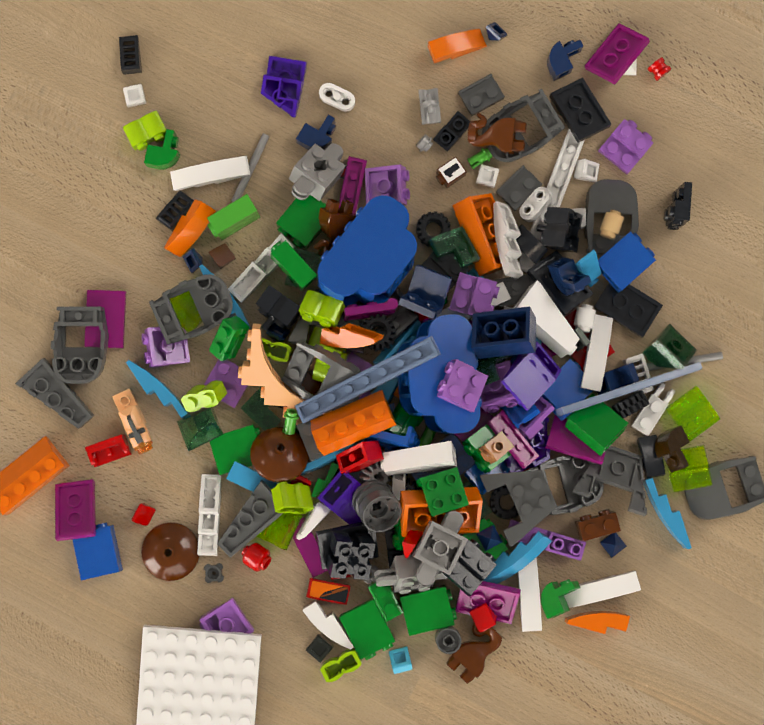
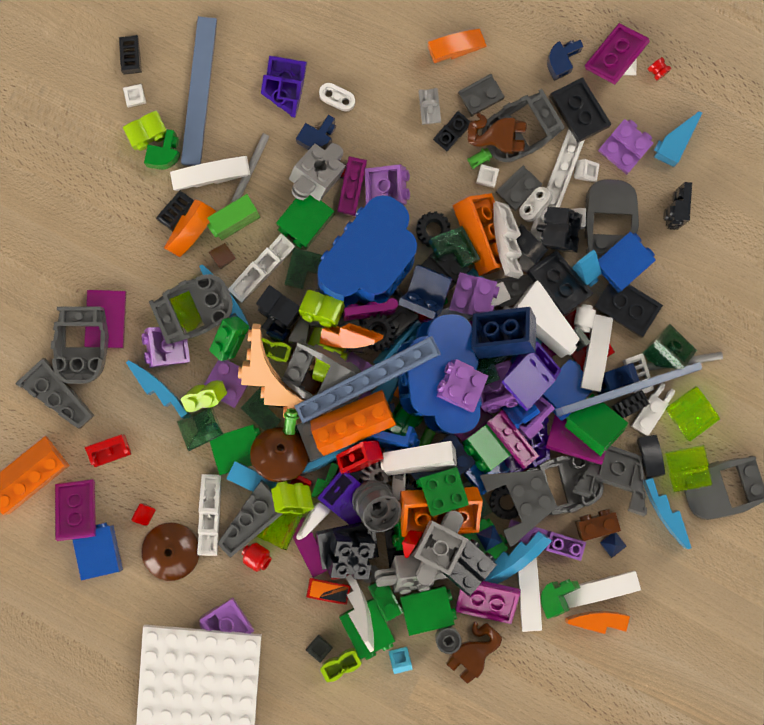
light nougat plate [112,388,153,455] -> none
dark blue slope [183,248,203,273] -> none
dark grey plate [204,563,224,583] -> none
green brick [271,240,317,292] -> none
white slope [303,600,354,650] -> none
reddish brown hips [313,199,356,256] -> none
light grey plate [416,134,433,152] -> none
brick [436,157,467,188] -> none
red slope [469,603,497,633] -> none
medium nougat brick [479,431,514,464] -> none
dark blue slope [486,22,507,41] -> none
dark blue brick [548,257,592,296] -> none
tan brick [600,210,624,240] -> none
dark brown brick [655,425,690,473] -> none
none -> sand blue tile [181,16,217,166]
none -> white slope [346,574,374,652]
none -> dark azure slope [654,111,702,167]

